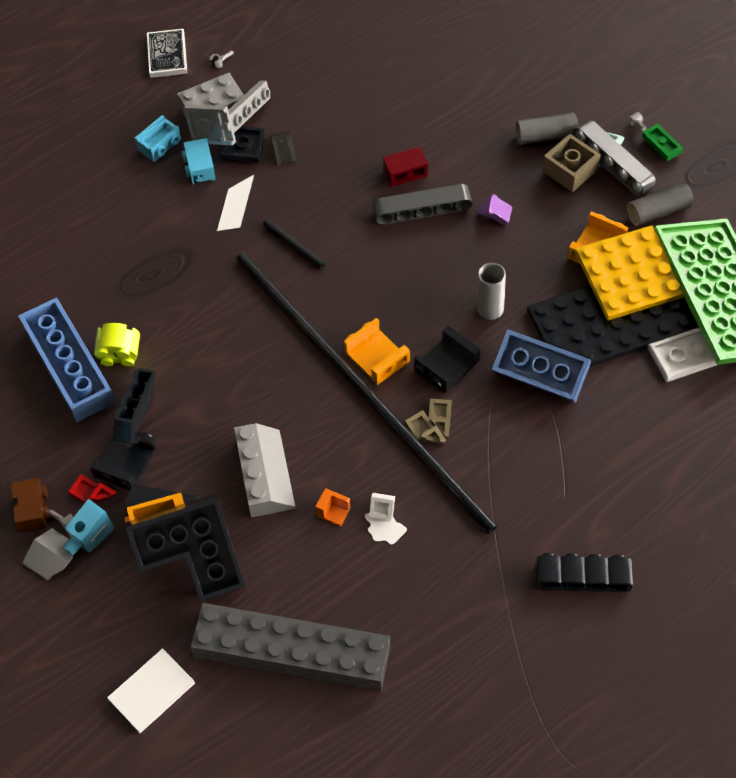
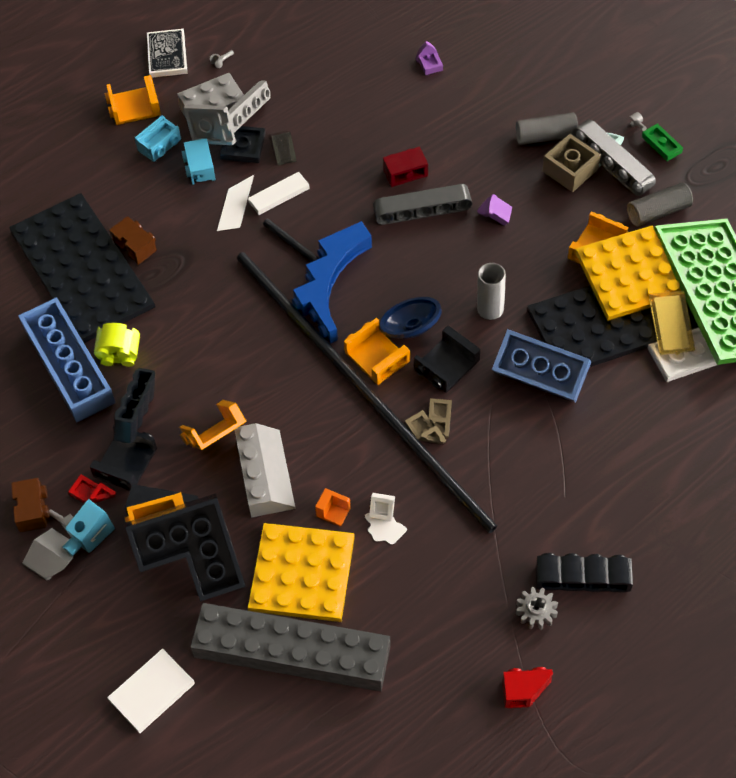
none -> black plate [9,193,155,343]
none -> light orange panel [105,75,161,125]
none -> reddish brown brick [109,216,157,265]
none -> light orange panel [179,400,246,450]
none -> white tile [248,172,310,215]
none -> yellow plate [248,523,354,622]
none -> blue arch [292,221,372,344]
none -> dark blue dish [380,297,442,339]
none -> medium lavender tile [416,41,443,75]
none -> red slope [502,667,553,708]
none -> light grey gear [516,587,558,630]
none -> clear yellow piece [649,290,695,355]

